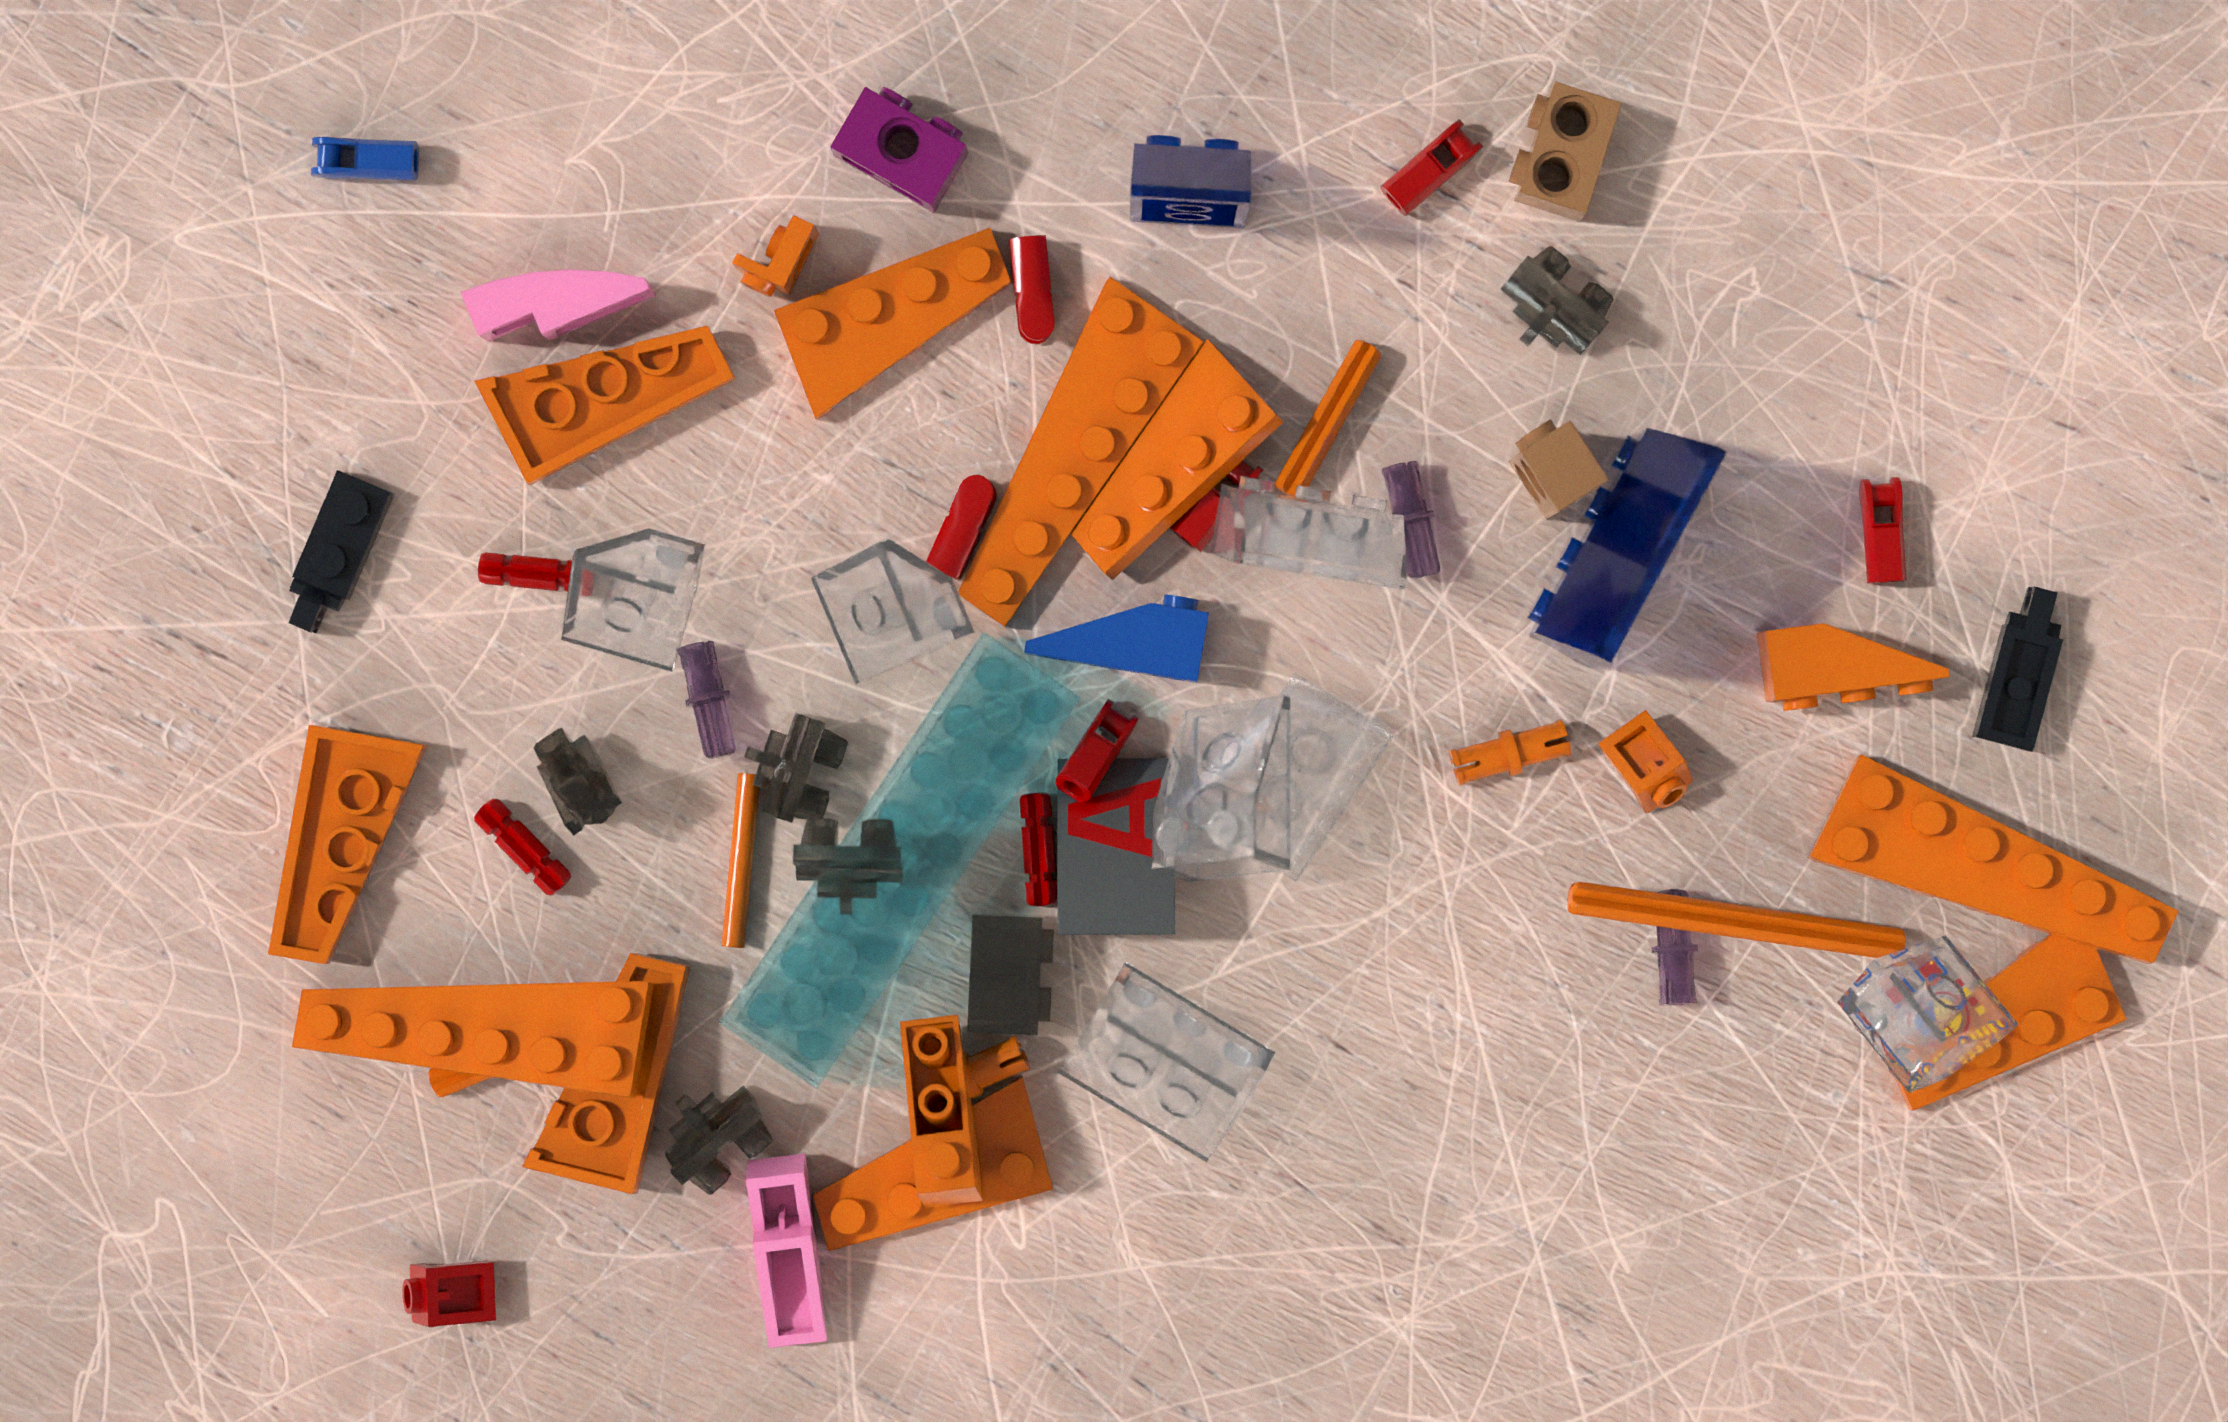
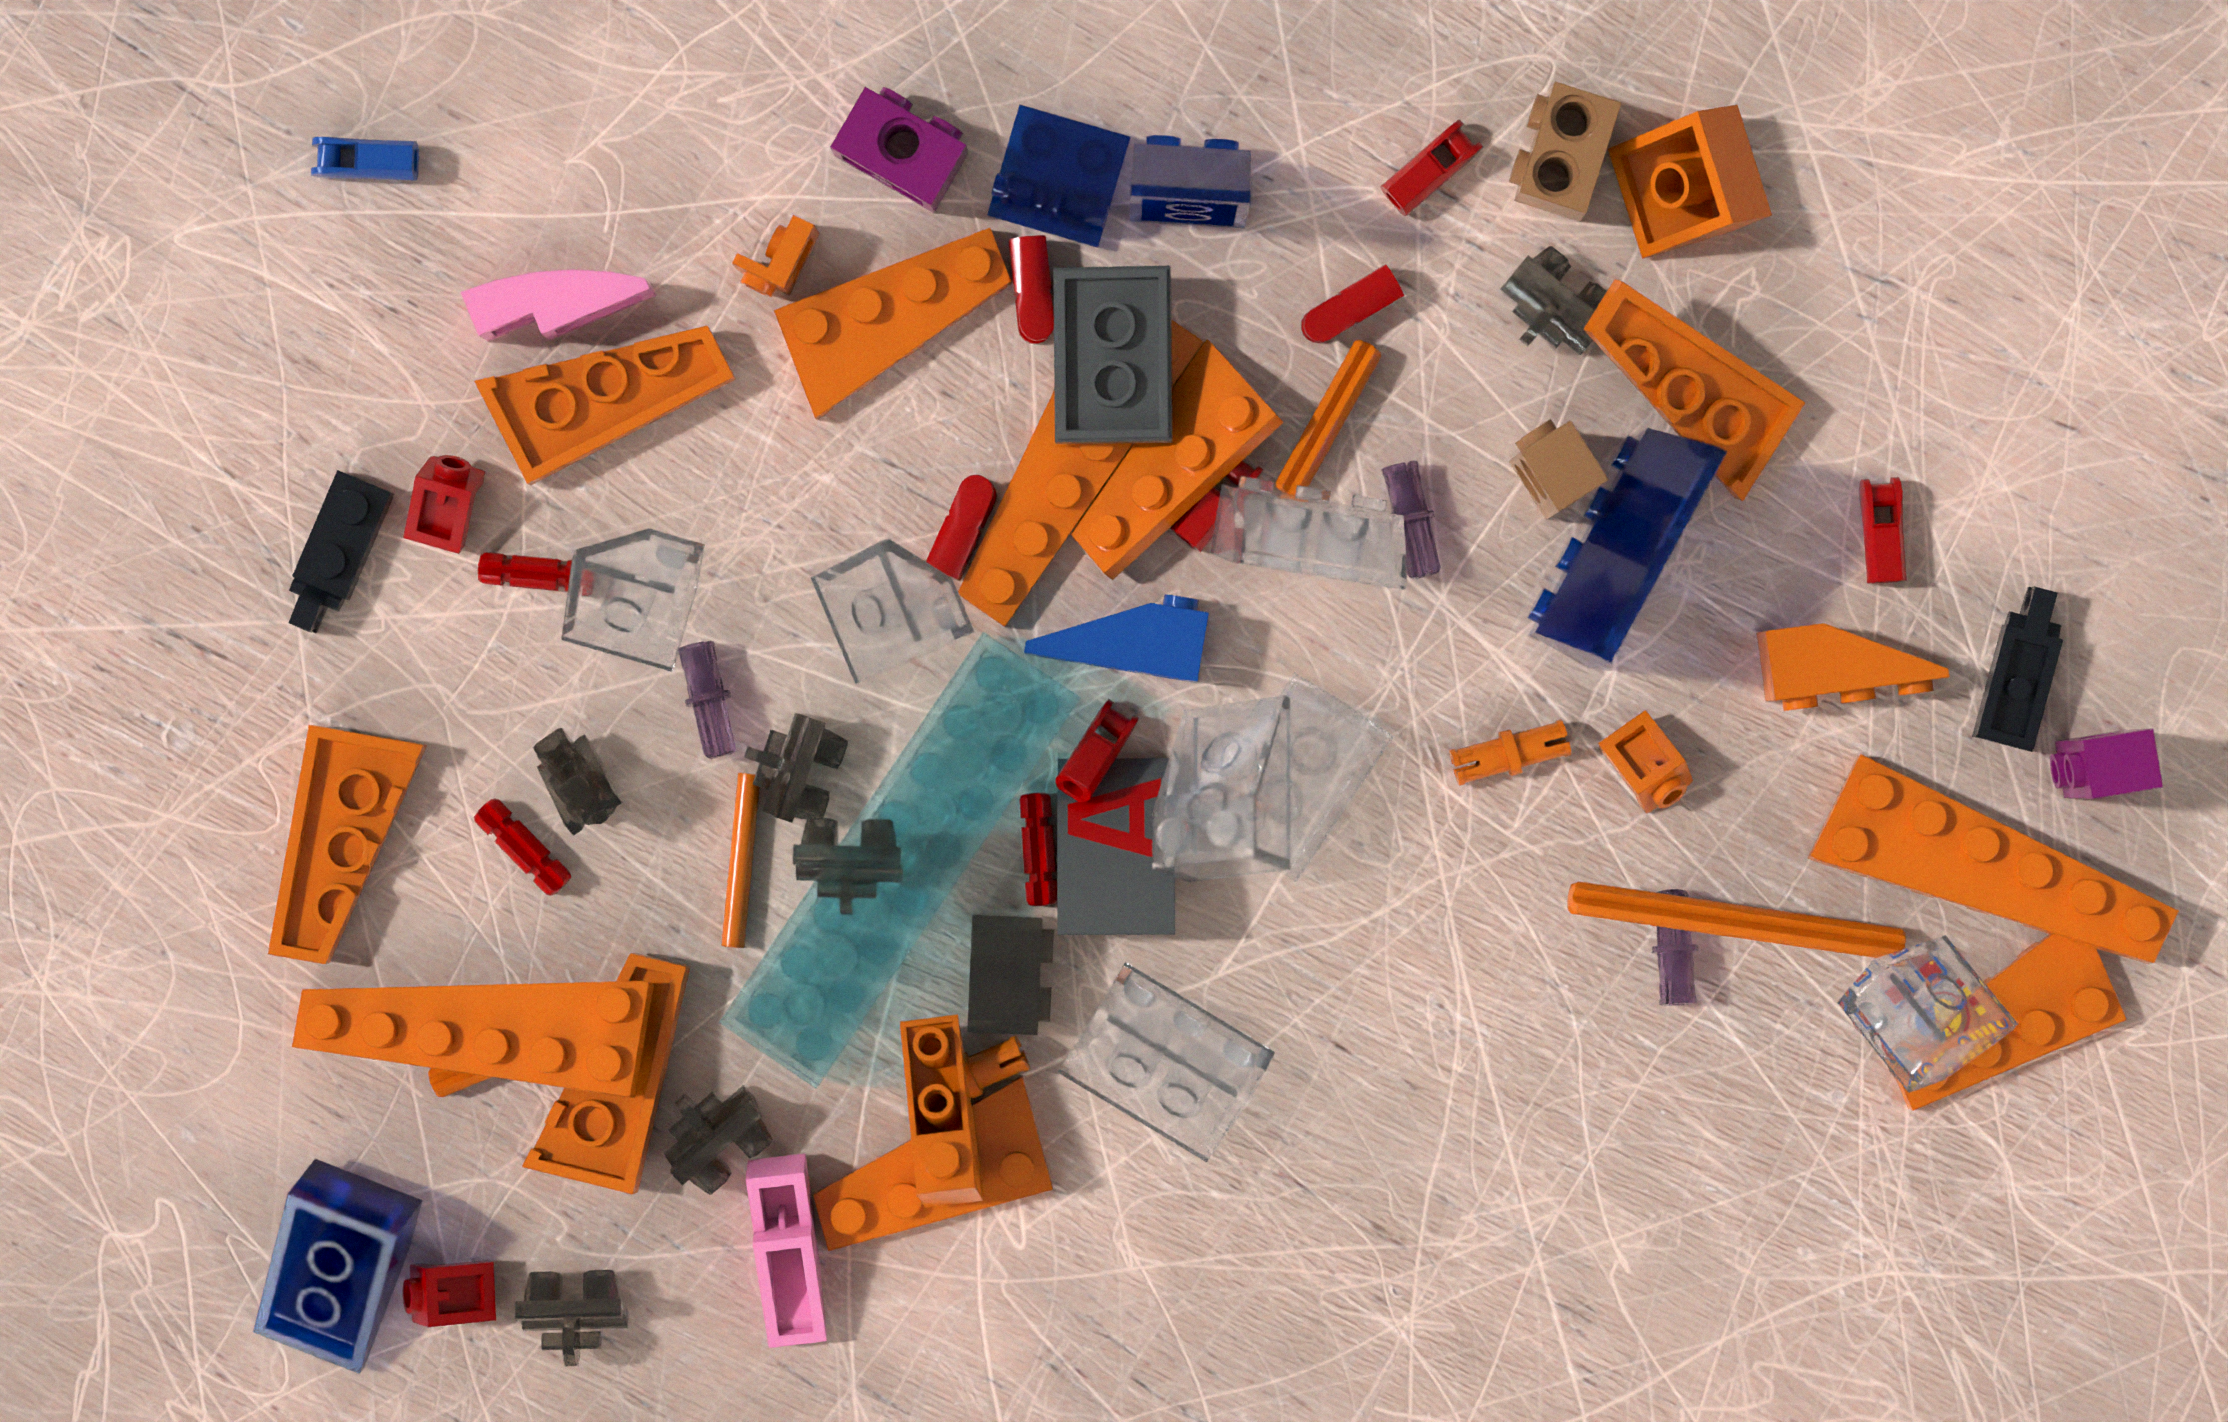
none -> clear blue slope [253,1159,423,1374]
none -> red bracket [403,455,485,554]
none -> clear smoke hips [515,1270,628,1367]
none -> clear blue hinge [987,104,1131,248]
none -> dark grey tile [1053,265,1173,444]
none -> red bar [1301,264,1405,343]
none -> orange wing [1584,279,1805,501]
none -> orange slope [1608,105,1772,259]
none -> magenta brick [2050,729,2163,799]

